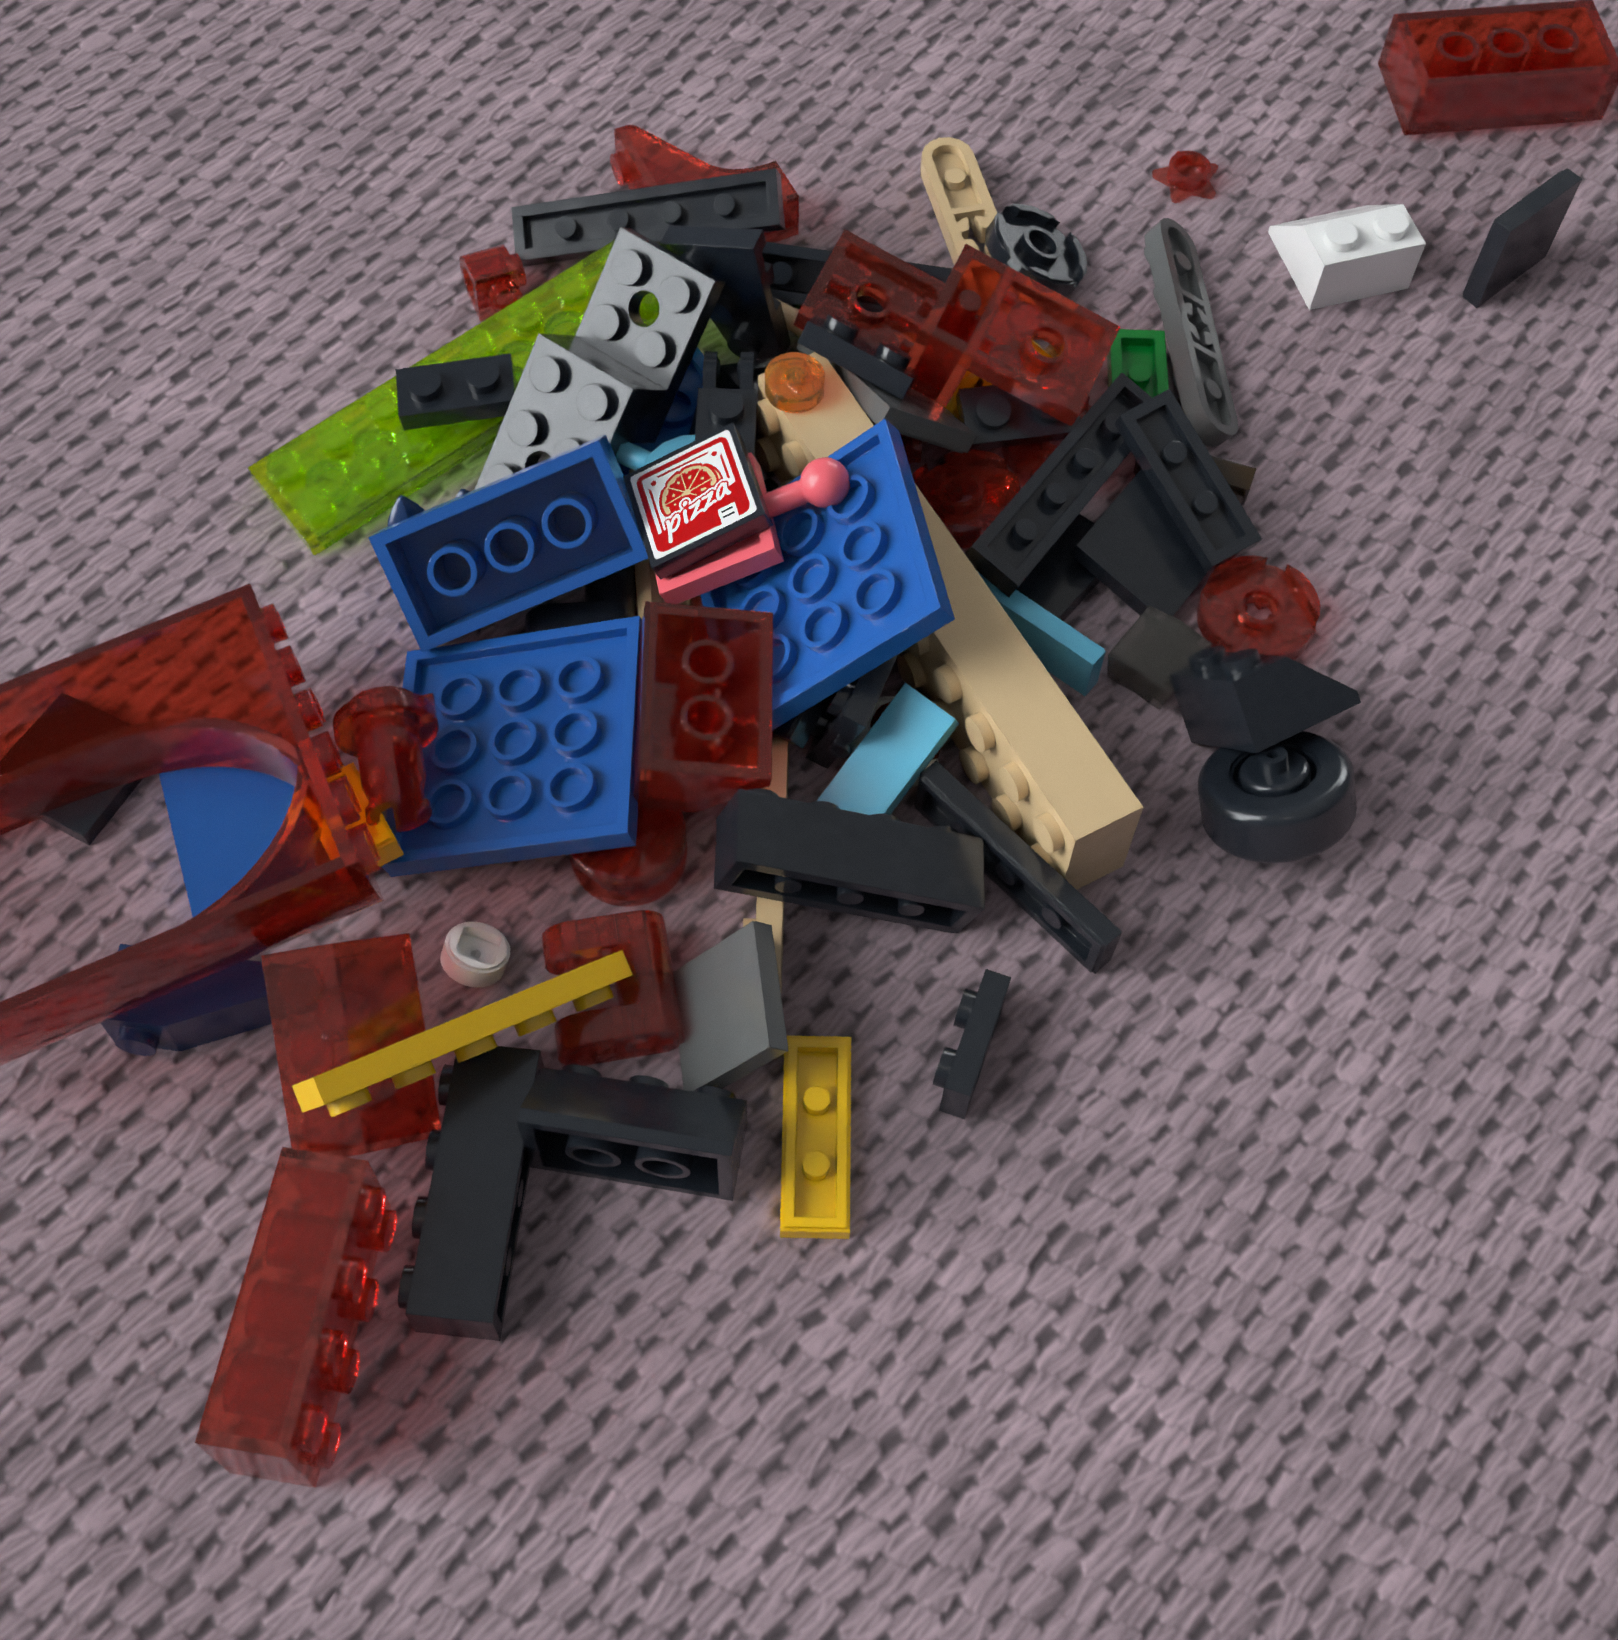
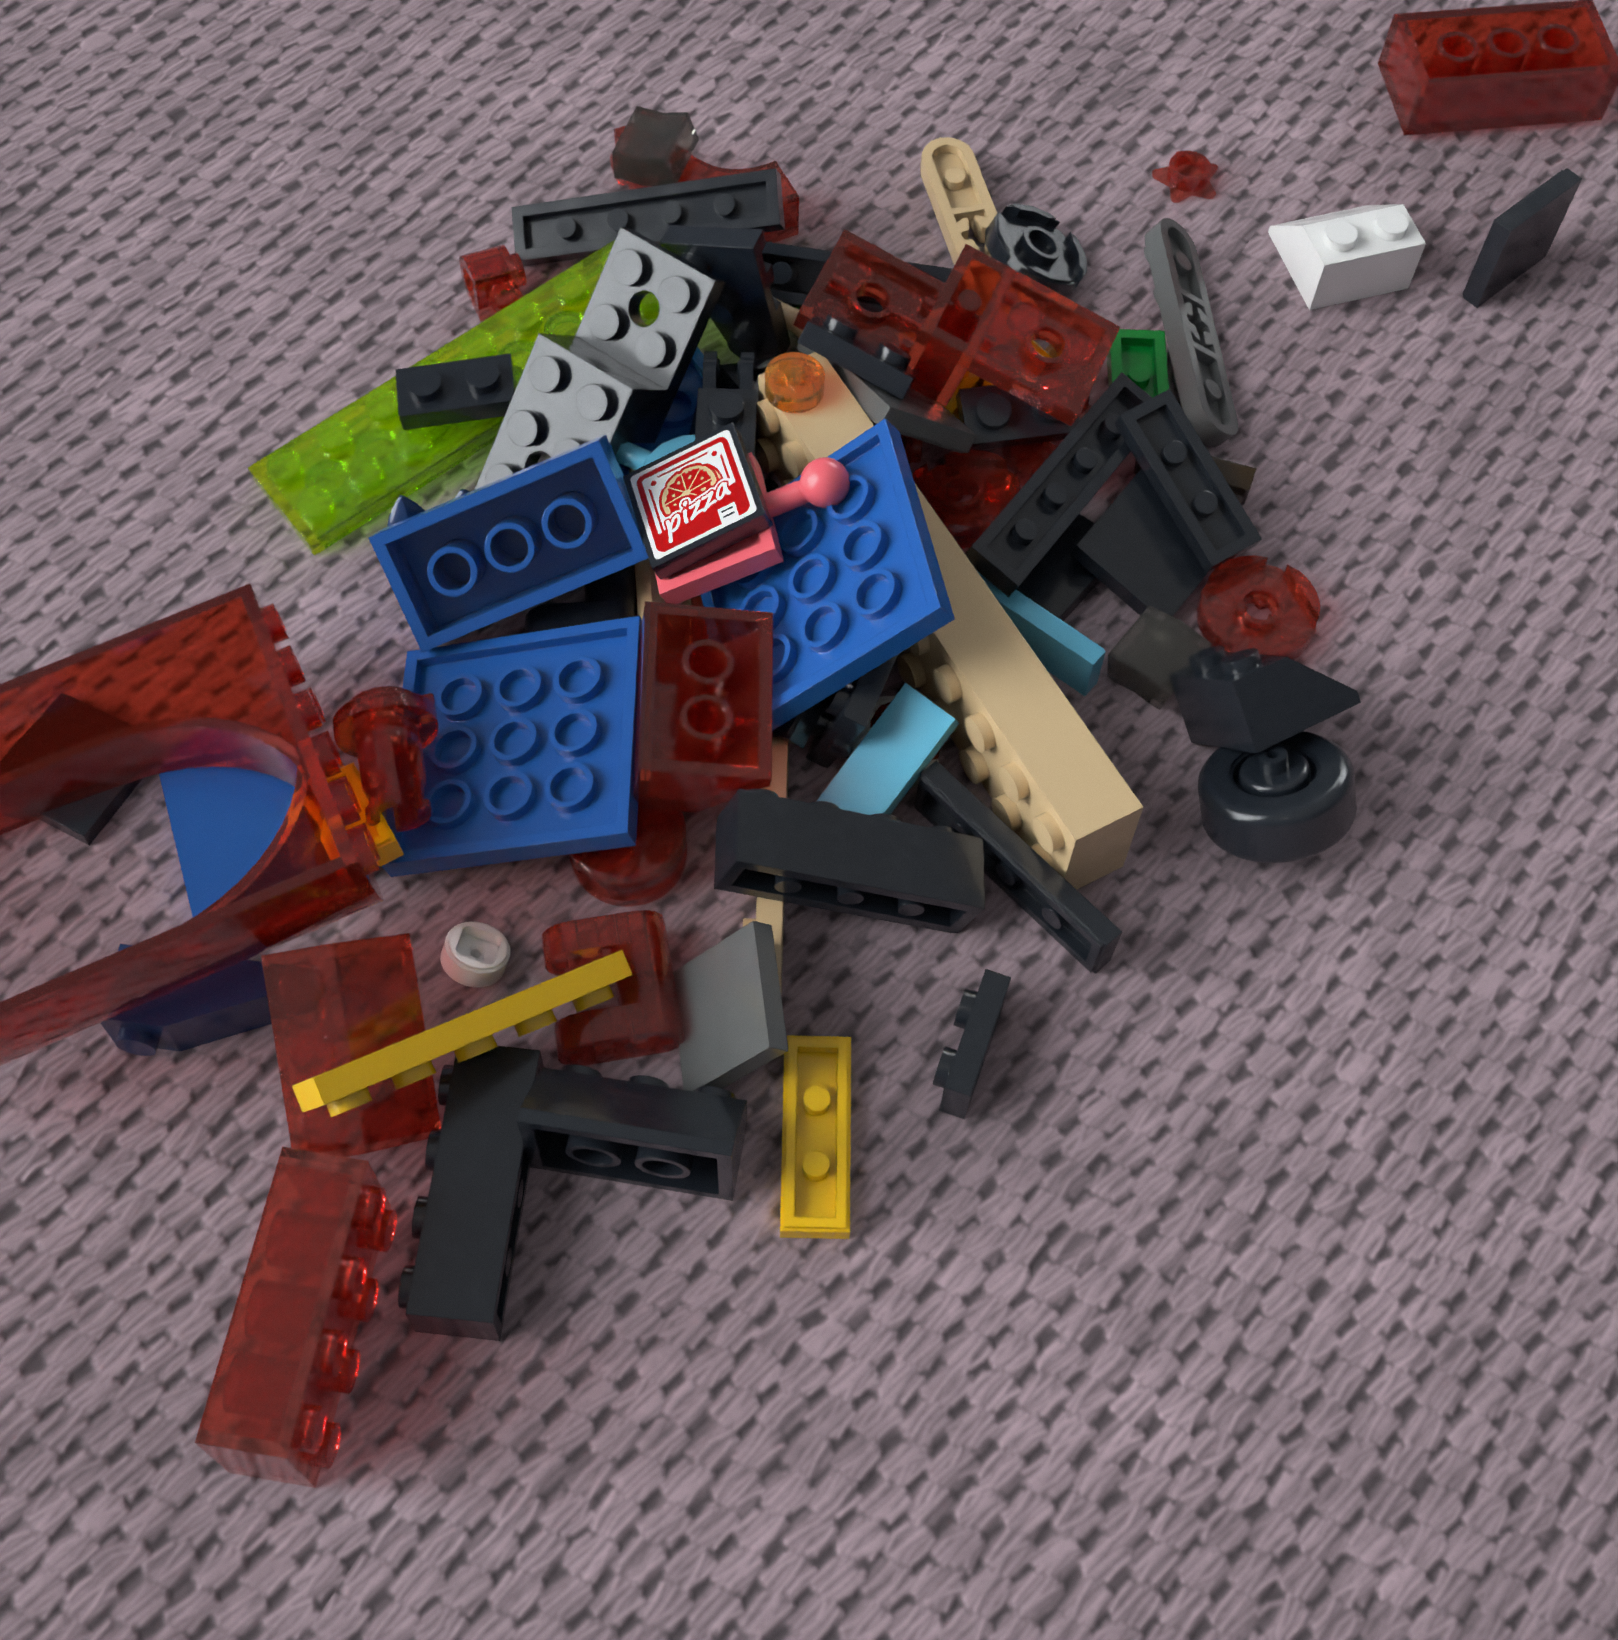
none -> clear smoke piece [612,106,699,186]

